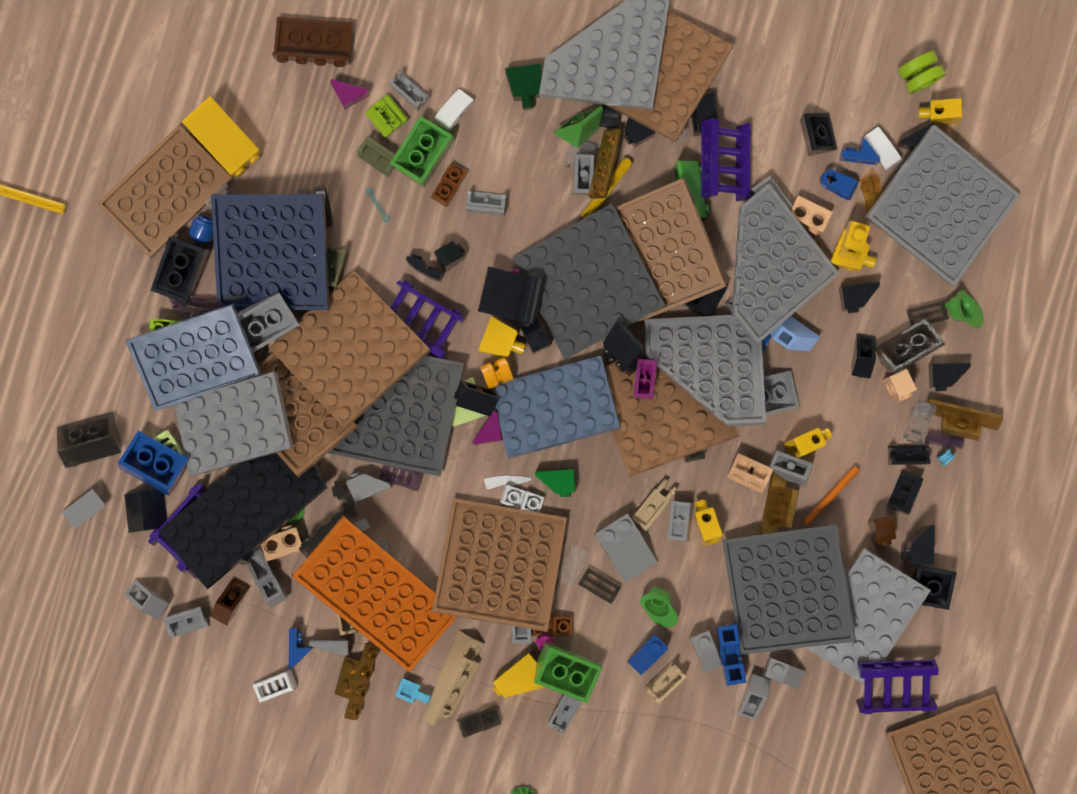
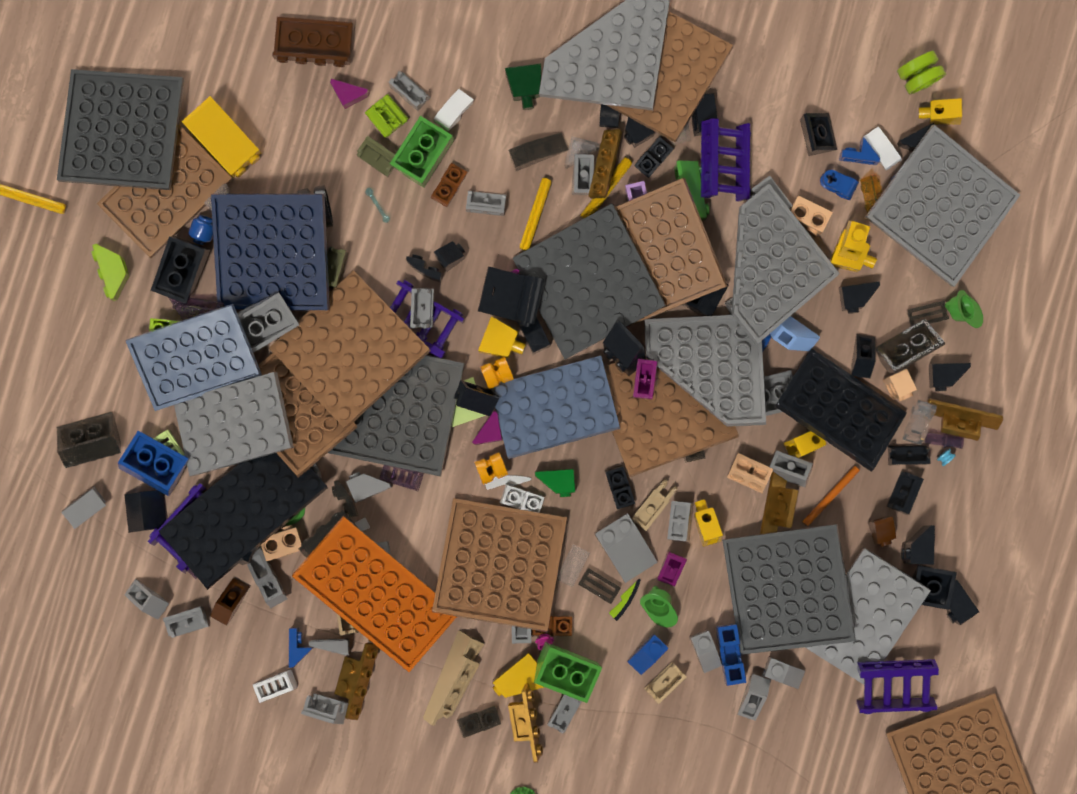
medium azure plate [395,678,431,704] -> none
bright green slope [554,106,603,148] -> none
none -> dark grey plate [57,69,184,190]
none -> lime slope [91,244,130,301]
none -> light grey hinge [301,694,349,724]
none -> light grey hinge [410,288,434,328]
none -> light orange wheel [474,452,508,485]
none -> pearl gold bracket [508,684,543,763]
none -> clear smoke slope [509,132,569,171]
none -> yellow axle [520,178,551,251]
none -> black slope [605,465,635,510]
none -> sticker [609,579,641,621]
none -> lavender brick [625,181,647,201]
none -> black slope [634,136,675,178]
none -> magenta slope [657,552,687,587]
none -> black plate [775,348,907,472]
none -> black slope [946,580,979,625]

